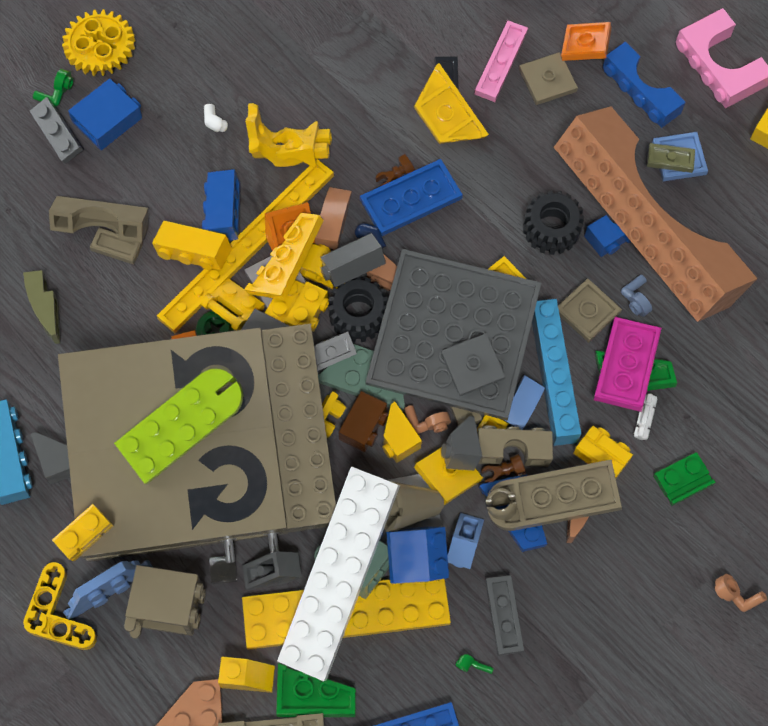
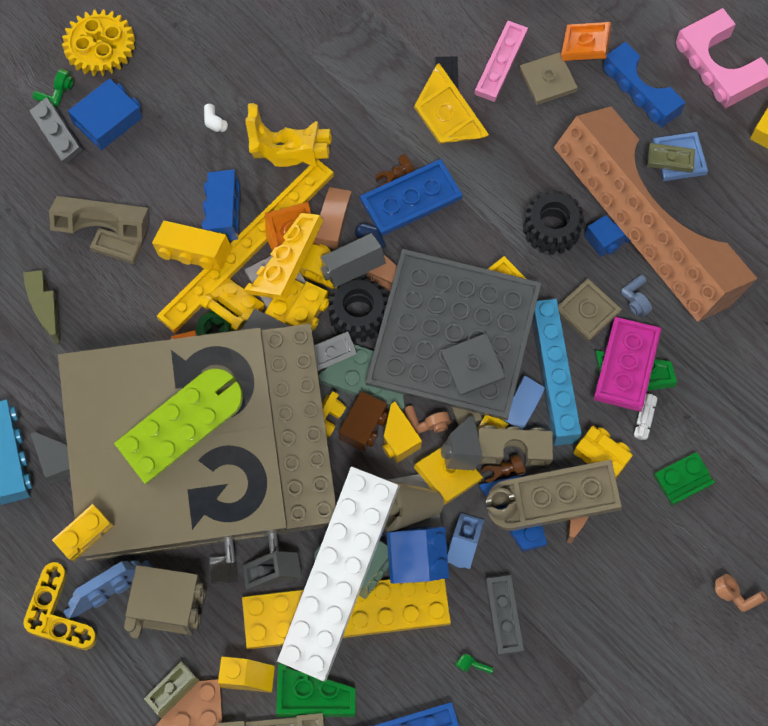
none -> olive plate [144,661,200,718]

